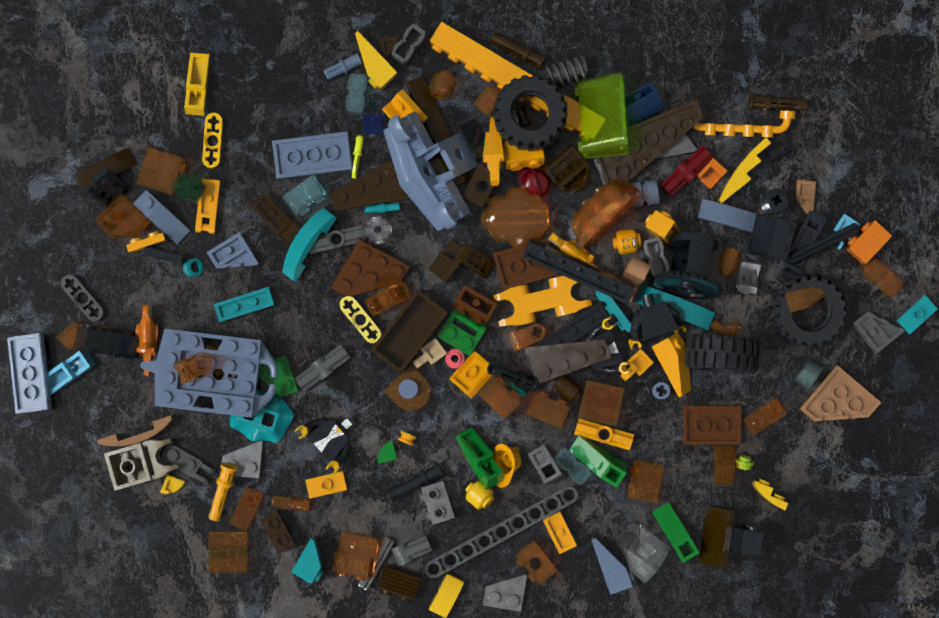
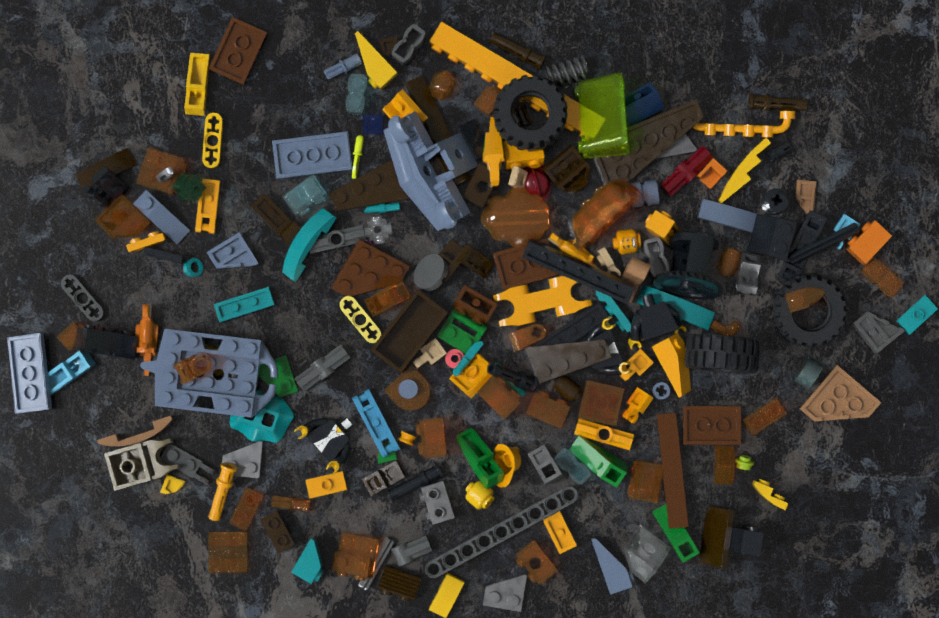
none -> dark grey tile [156,166,176,183]
none -> reddish brown plate [209,17,268,85]
none -> dark azure plate [352,389,400,458]
none -> dark brown slope [362,459,406,496]
none -> dark grey tile [414,254,448,291]
none -> clear orange brick [416,417,447,459]
none -> teal piece [453,341,483,376]
none -> tan tile [508,166,528,190]
none -> tan plate [596,247,621,277]
none -> light orange plate [622,387,653,424]
none -> reddish brown tile [657,413,688,529]

